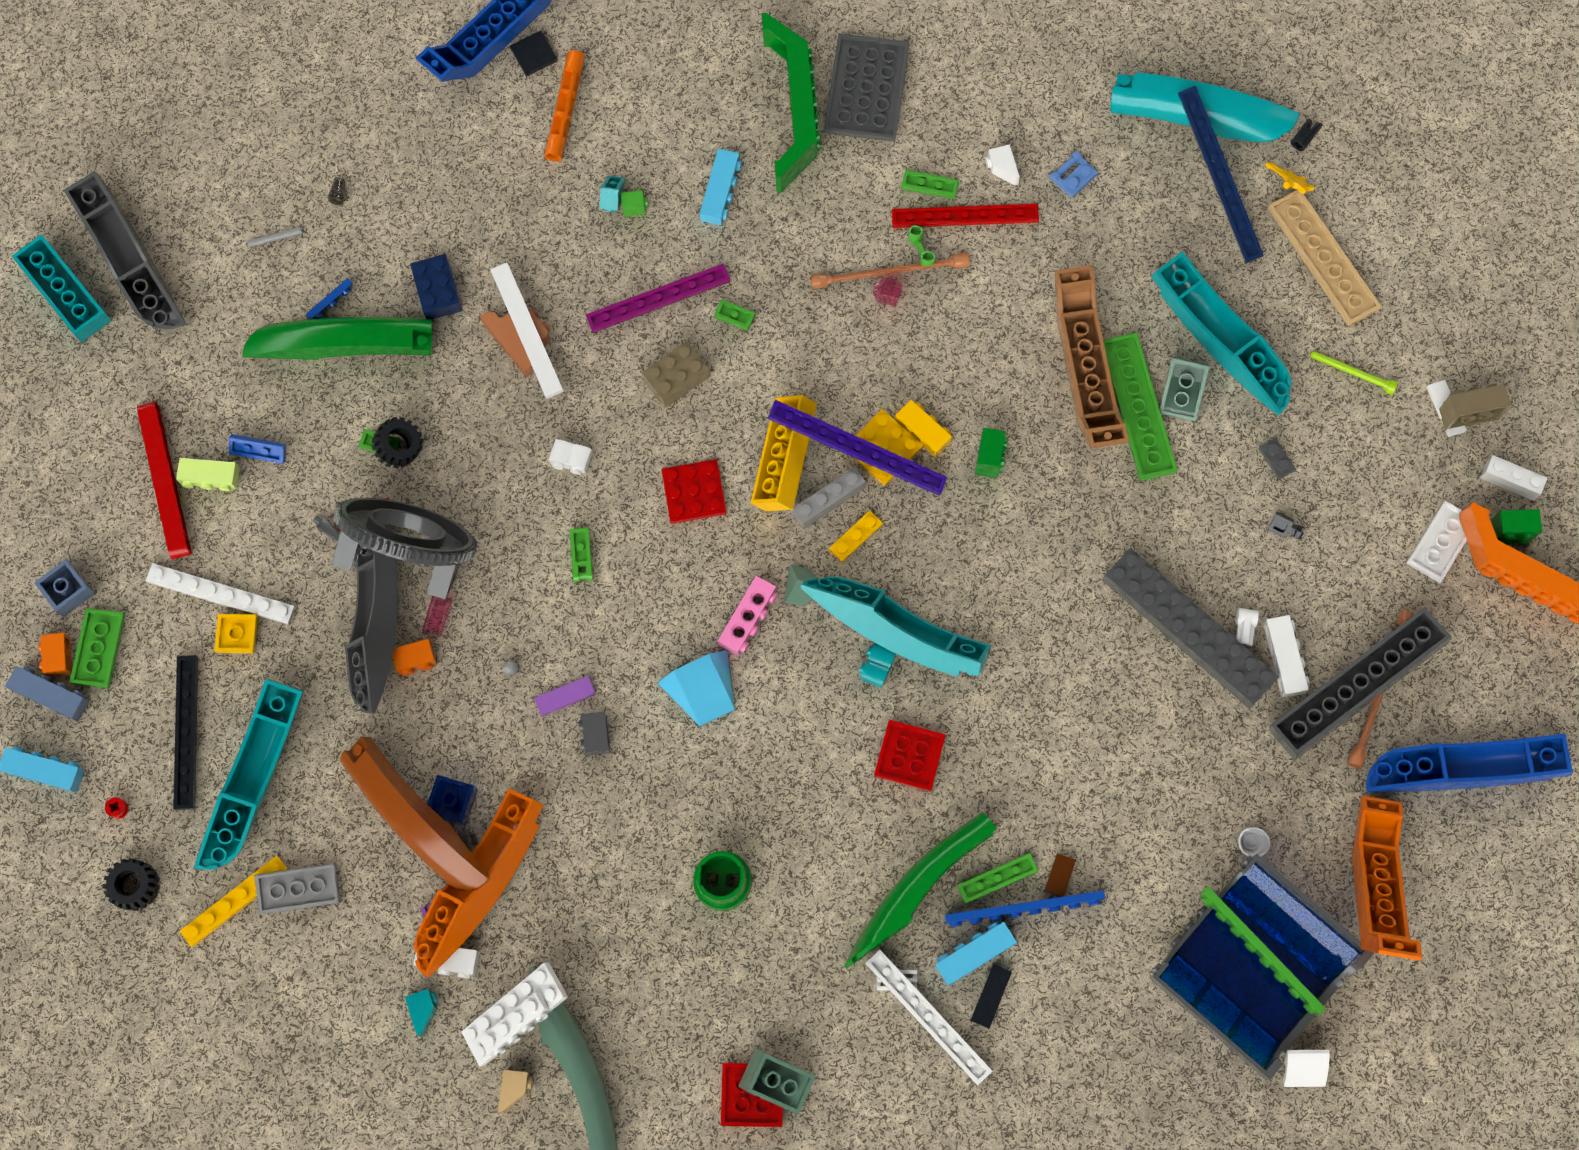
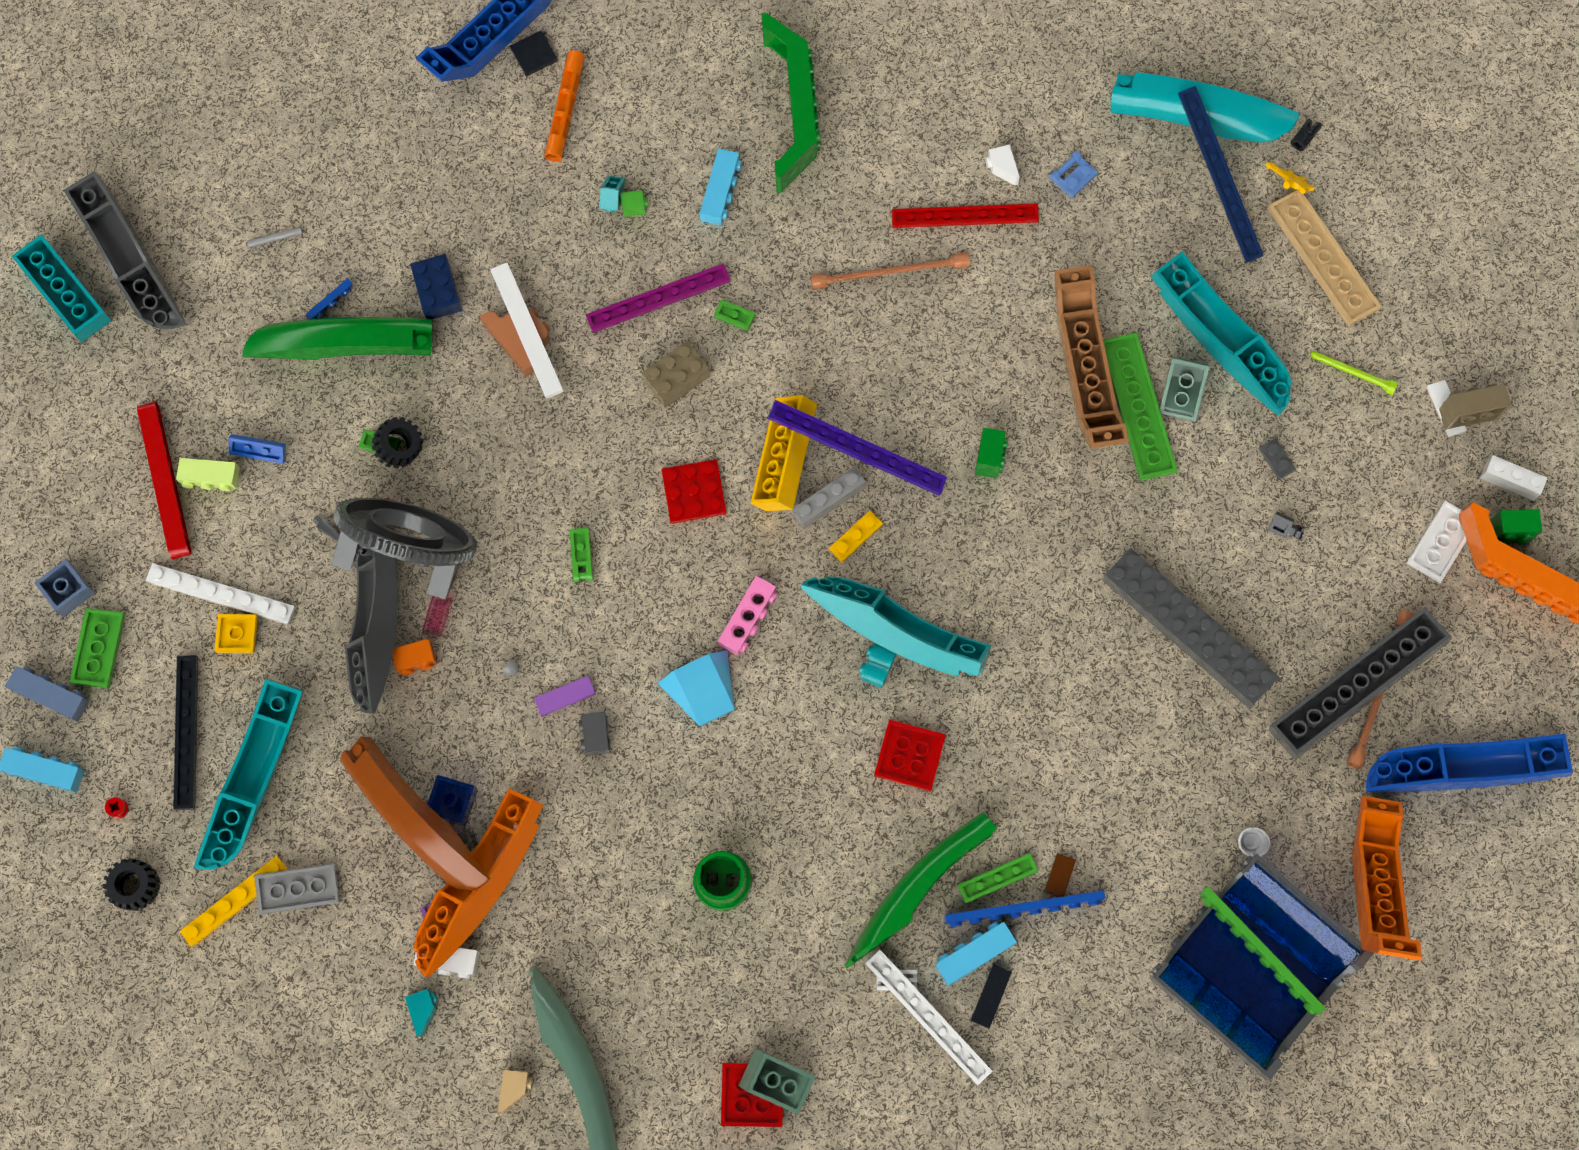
orange brick [38,632,72,677] -> none
clear smoke cone [328,177,346,205] -> none
white plate [461,962,568,1067] -> none
white brick [549,439,593,475] -> none
sand green slope [784,564,819,606] -> none
dark grey plate [824,33,909,142] -> none
yellow plate [852,409,923,486] -> none
clear pink brick [873,278,902,307] -> none
yellow brick [895,400,952,458] -> none
bright green plate [901,170,959,200] -> none
bright green bar [908,225,936,266] -> none
white piece [1235,608,1259,648] -> none
white brick [1263,615,1310,698] -> none
white slope [1283,1050,1330,1087] -> none

